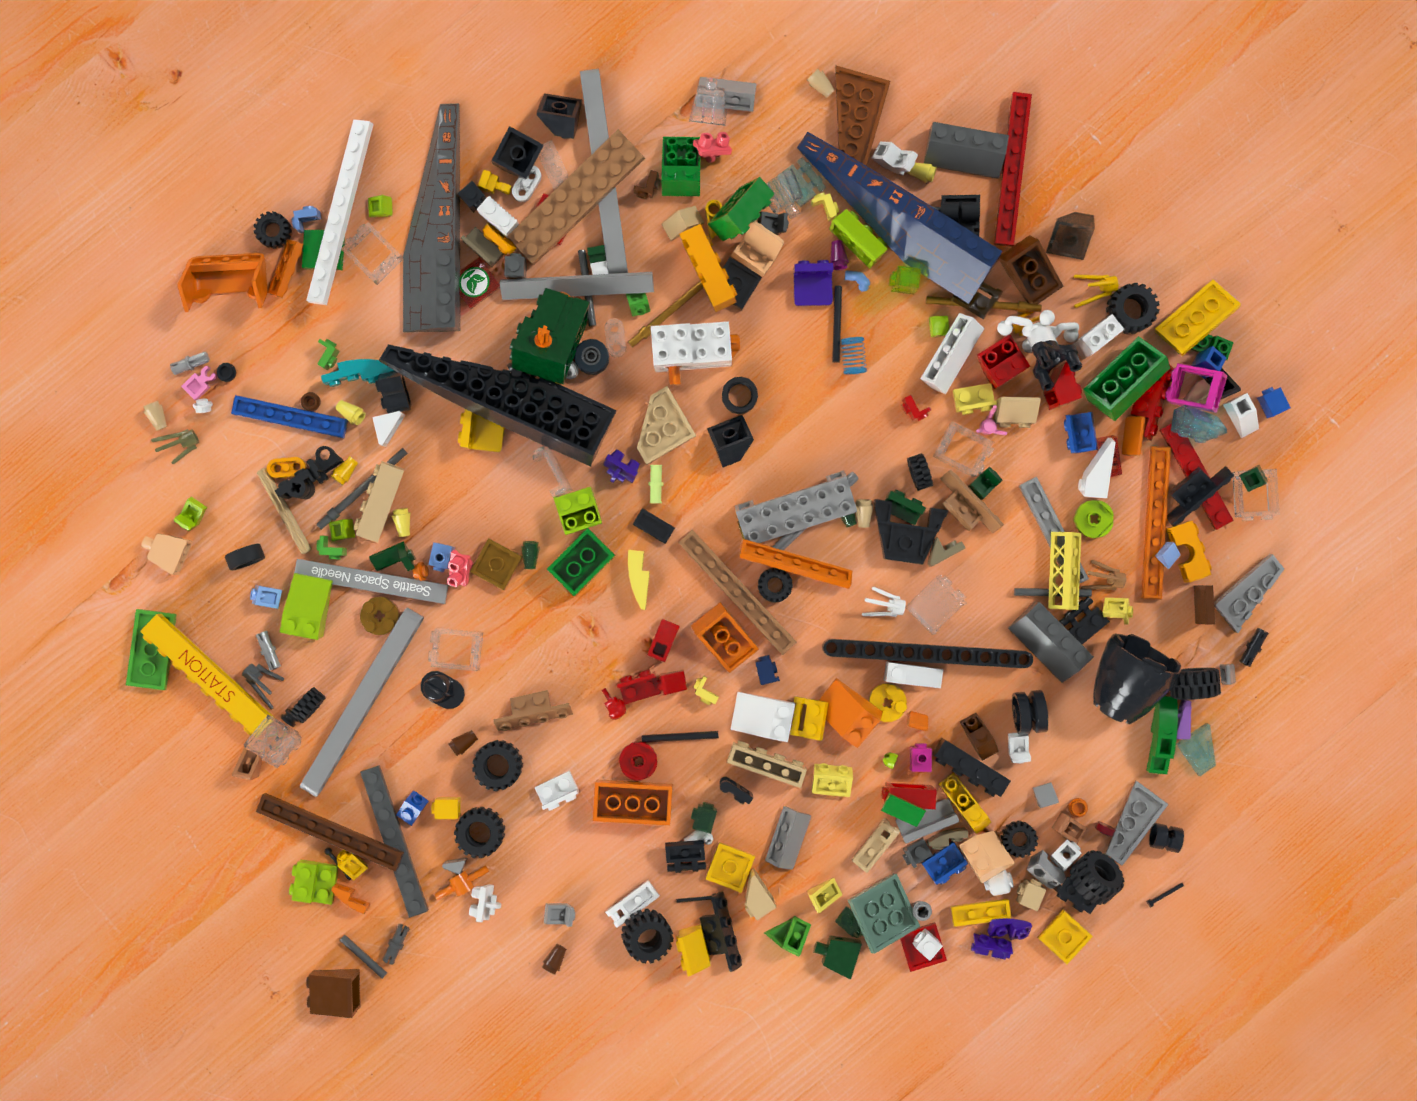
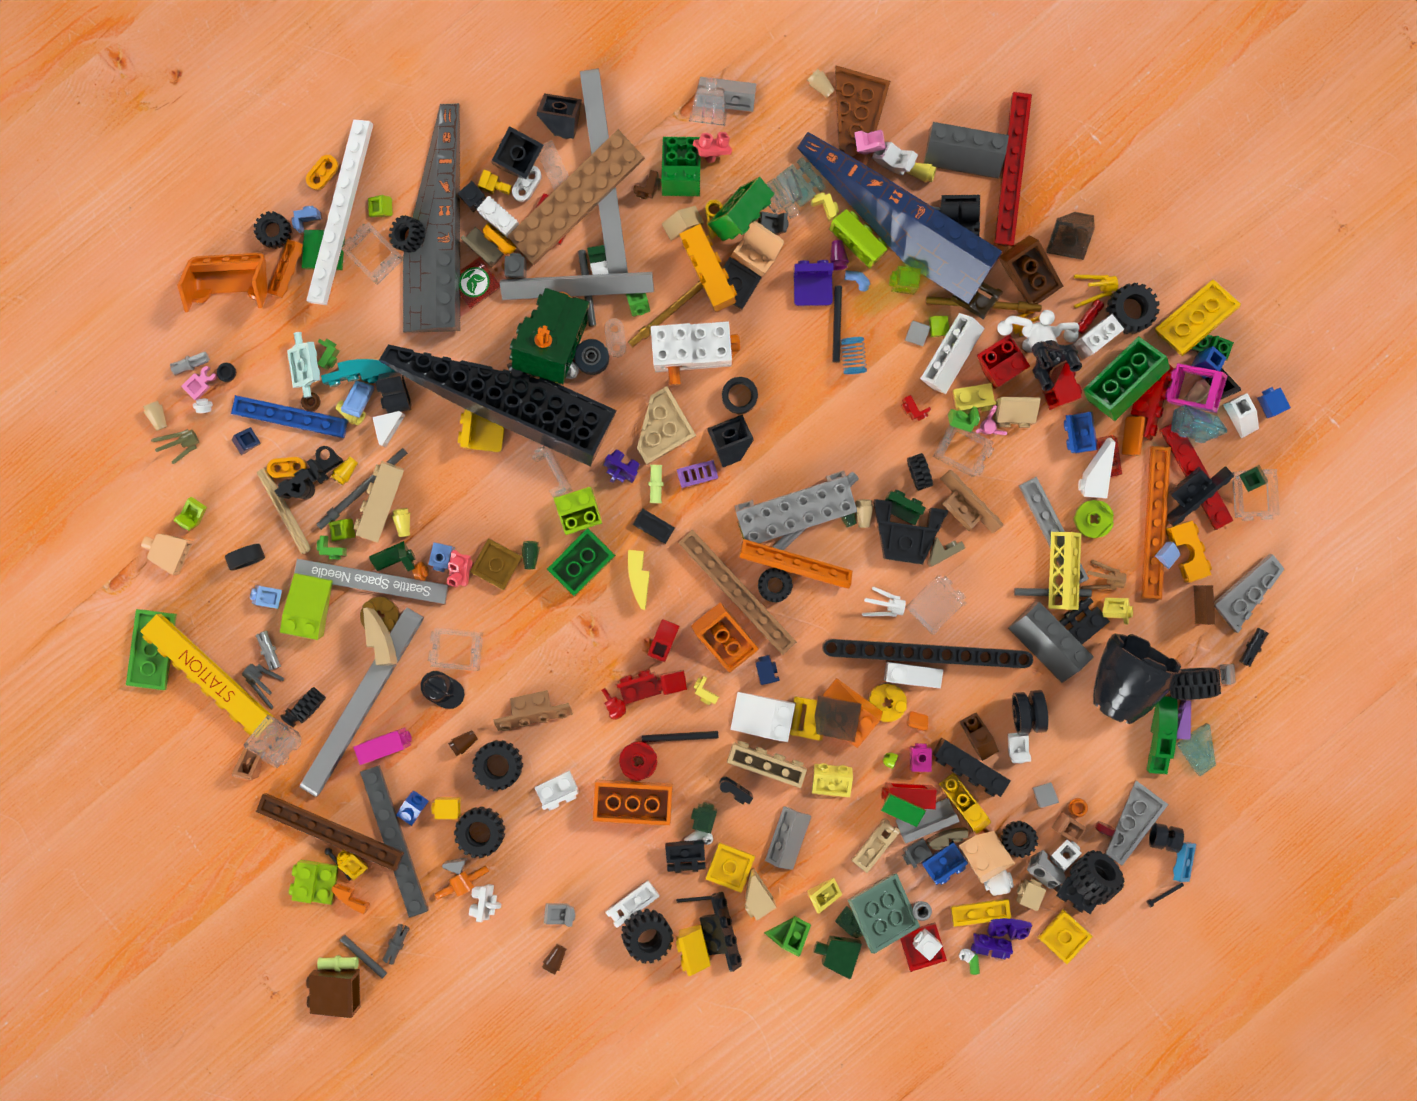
dark green bracket [968,467,1003,500] -> none
none -> dark blue slope [232,427,261,455]
none -> light aqua plate [287,332,320,398]
none -> light orange plate [306,155,339,190]
none -> yellowish green pin [317,955,359,971]
none -> light blue tile [341,380,374,418]
none -> dark pink window [353,727,412,765]
none -> tan slope [363,608,397,666]
none -> black tyre [389,215,425,253]
none -> medium lavender slope [676,460,718,488]
none -> clear smoke slope [815,696,862,742]
none -> bright pink panel [855,130,886,155]
none -> light grey slope [905,321,930,347]
none -> bright green bracket [948,406,980,432]
none -> arm [959,949,980,975]
none -> red axle [1078,299,1104,334]
none -> dark azure plate [1173,842,1196,882]

